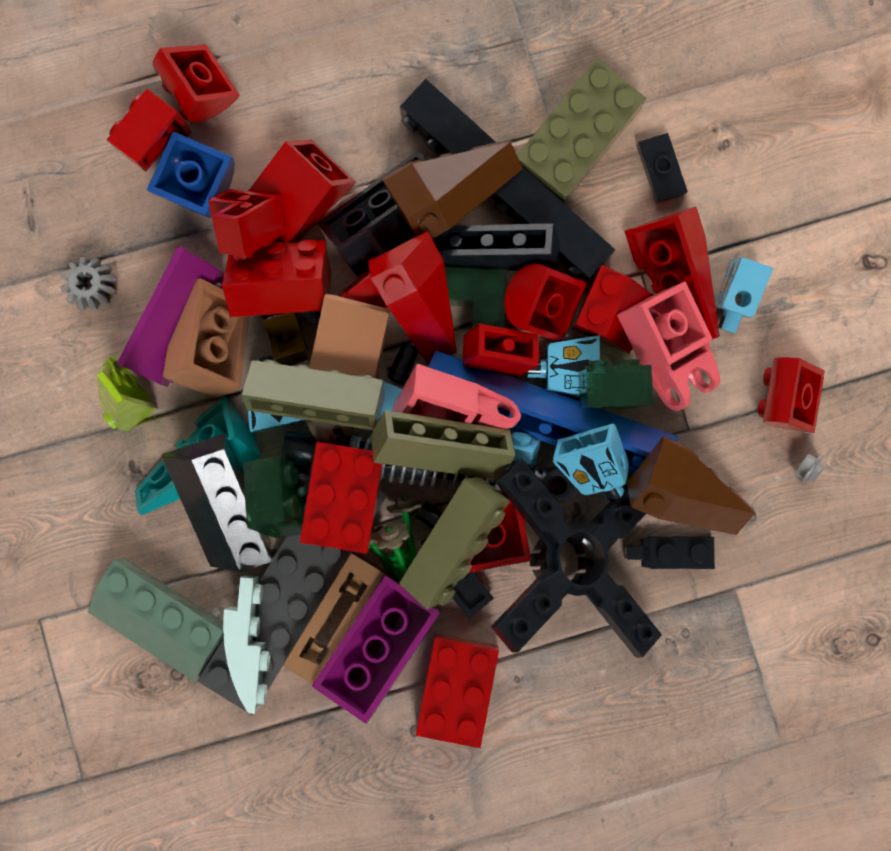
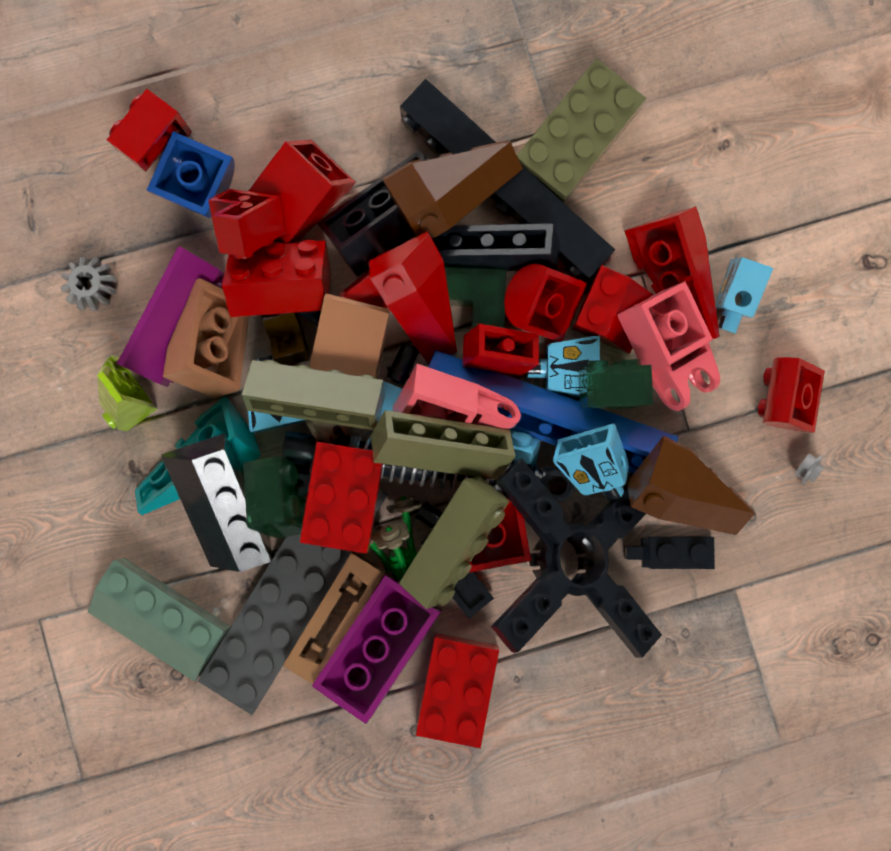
red brick [153,44,240,123] -> none
light aqua slope [223,575,270,714] -> none
black plate [636,133,688,204] -> none

